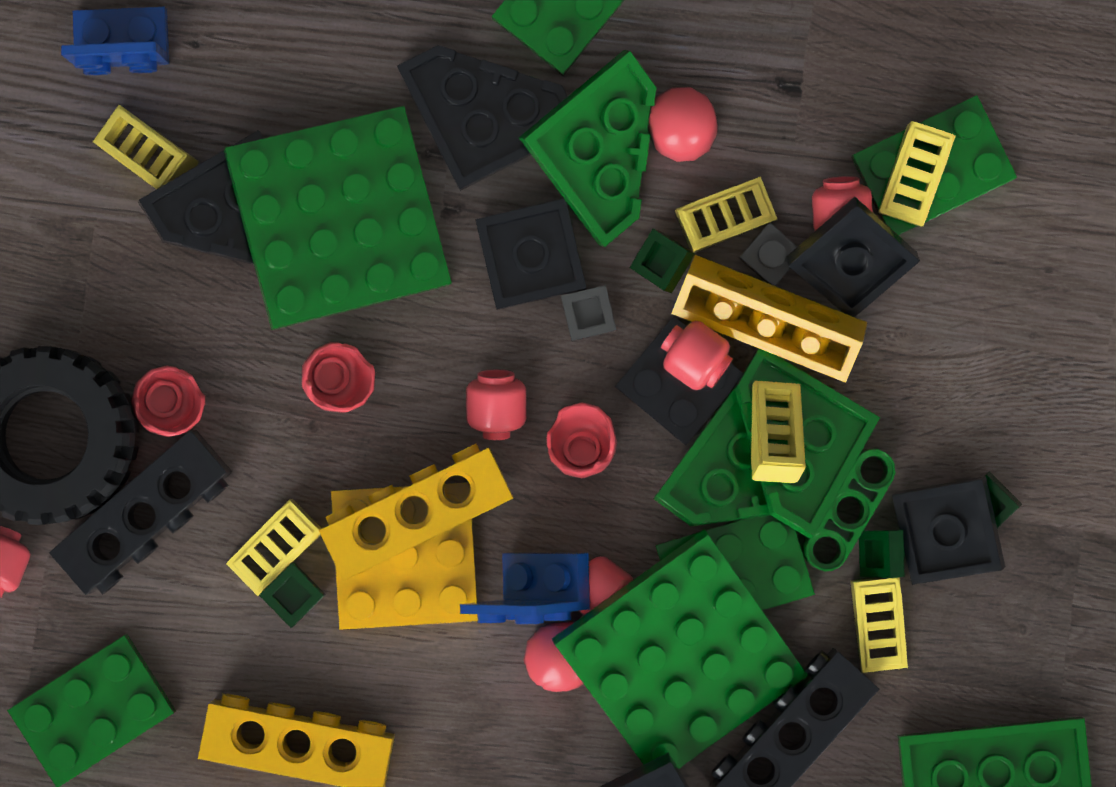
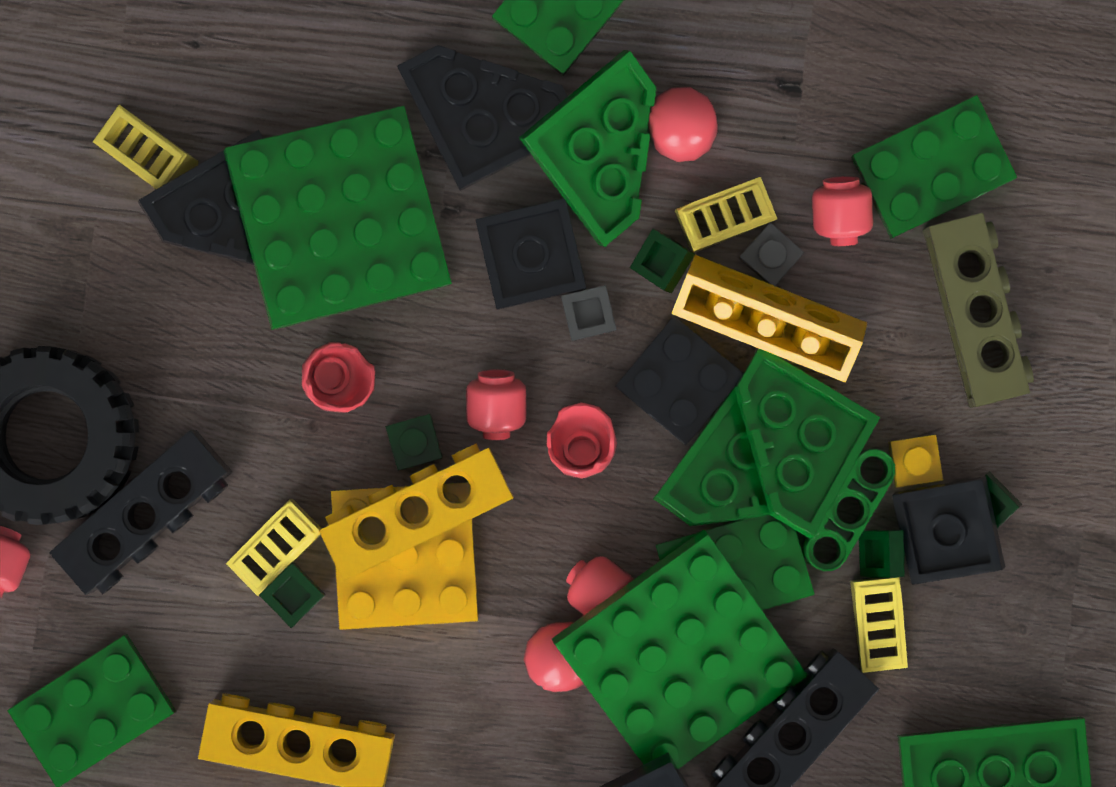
blue bracket [61,7,169,75] -> none
coral hair [131,365,205,437] -> none
blue bracket [460,553,590,624] -> none
coral head [661,321,733,390] -> none
light yellow slope [751,381,806,483] -> none
black plate [786,197,920,317] -> none
light yellow slope [878,121,955,227] -> none
none -> dark green plate [385,414,443,471]
none -> yellow plate [888,435,943,487]
none -> olive brick [923,213,1034,408]

